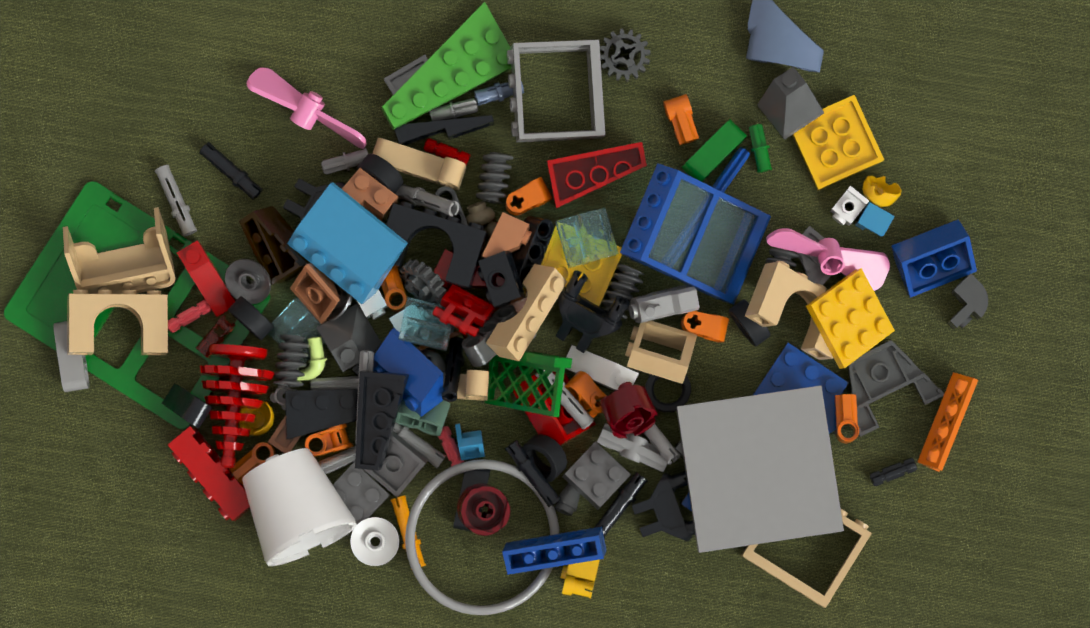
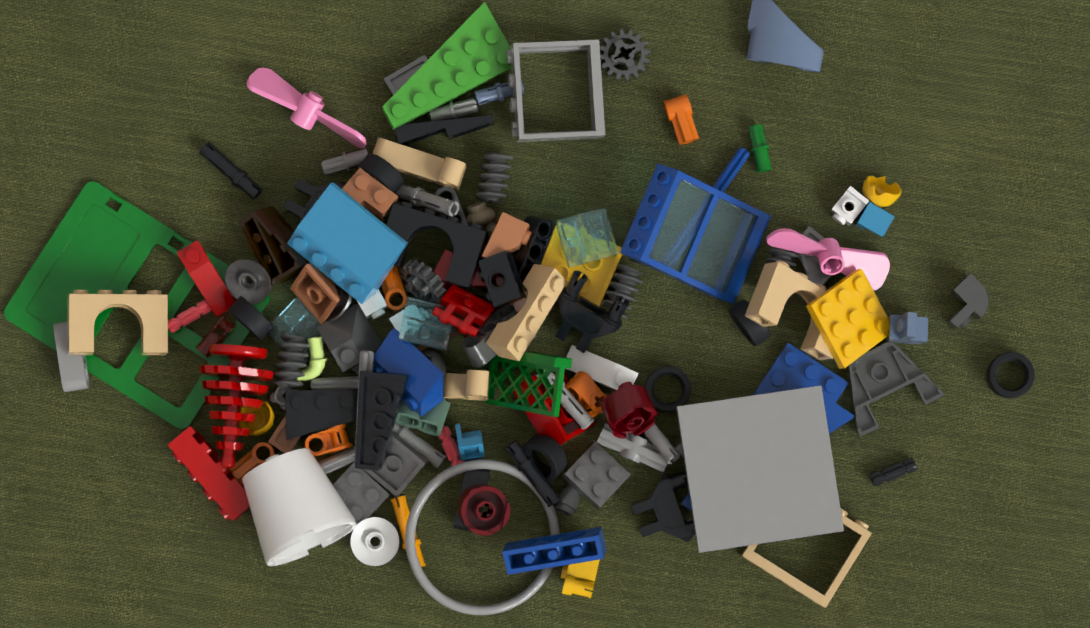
tan windscreen [63,207,175,294] -> none
light grey pin [155,165,197,237] -> none
black beam [161,383,212,428] -> none
red axle [424,138,470,166] -> none
black pin [442,337,465,402] -> none
orange piece [505,177,553,216] -> none
red wedge [547,142,647,208] -> none
black pin [594,472,648,538] -> none
tan window [625,321,697,384] -> none
light grey piece [629,285,700,323] -> none
orange piece [681,311,729,343] -> none
green beam [682,119,747,182] -> none
dark grey slope [757,67,824,140] -> none
yellow plate [793,95,884,190] -> none
orange piece [835,394,859,444] -> none
blue slope [891,219,977,298] -> none
orange fence [917,372,978,472] -> none
none -> sand blue brick [889,312,928,345]
none -> black tyre [987,352,1035,398]

